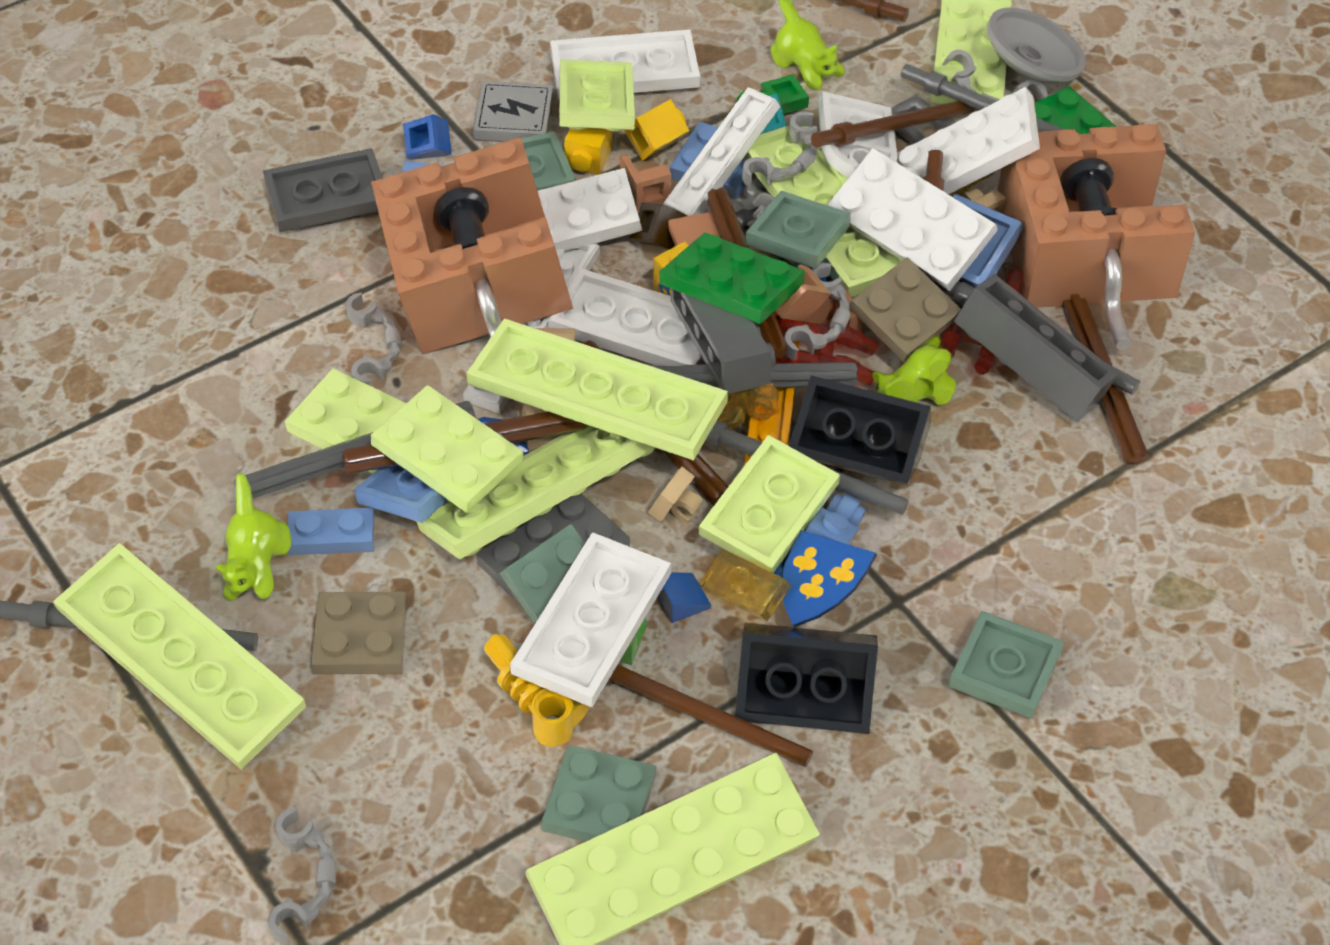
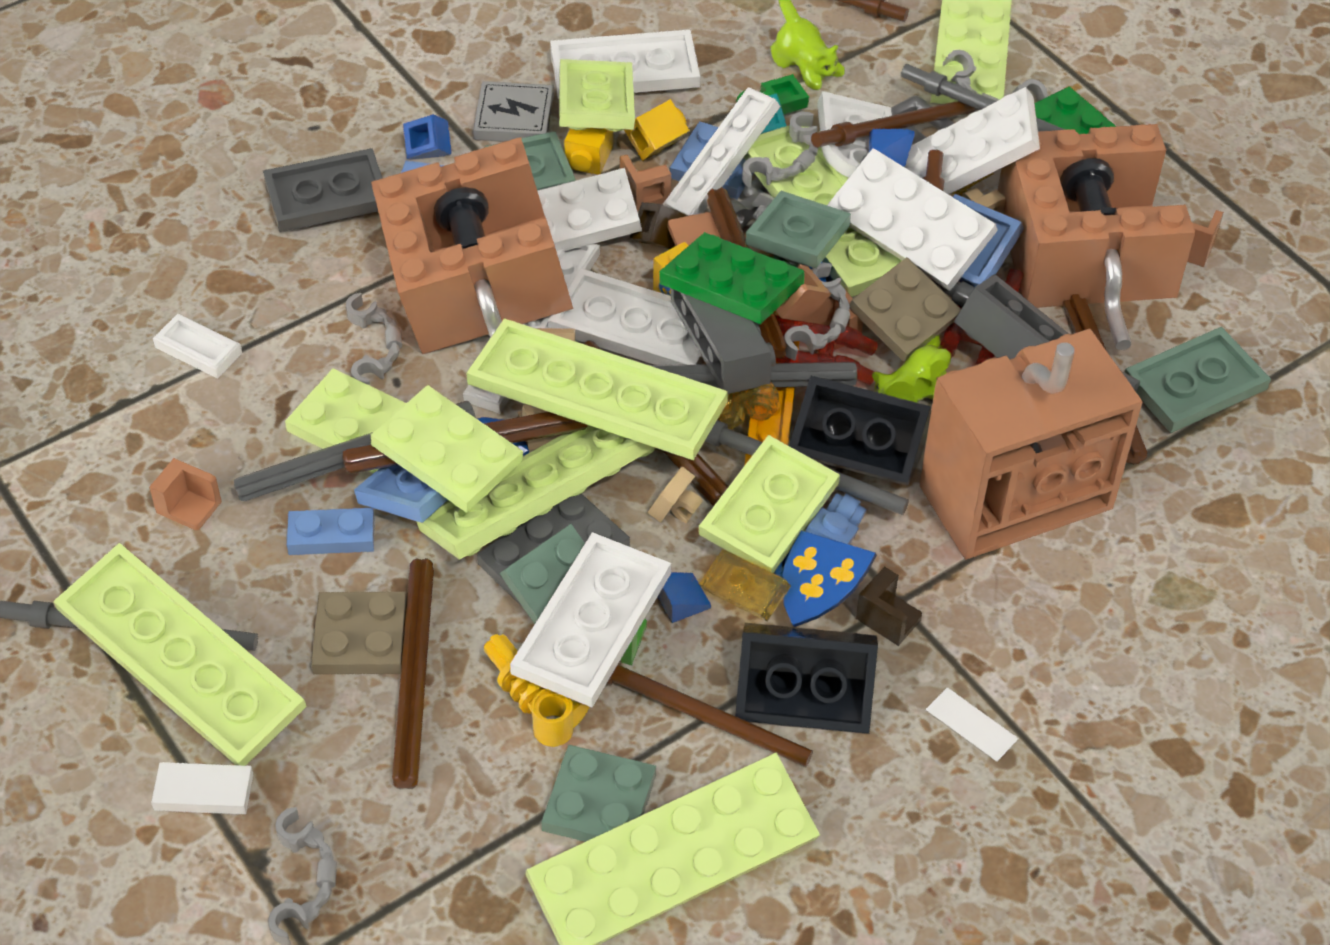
lime animal [216,473,292,601] -> none
sand green plate [949,610,1064,719] -> none
light grey dish [987,7,1086,83] -> none
none -> nougat panel [149,458,222,530]
none -> white tile [151,762,253,814]
none -> white tile [153,314,242,379]
none -> reddish brown axle [392,558,434,789]
none -> dark brown panel [856,566,922,646]
none -> blue slope [869,129,915,168]
none -> nougat piece [919,329,1143,560]
none -> white sticker [925,687,1019,761]
none -> sand green plate [1124,326,1271,433]
none -> nougat panel [1187,210,1224,267]

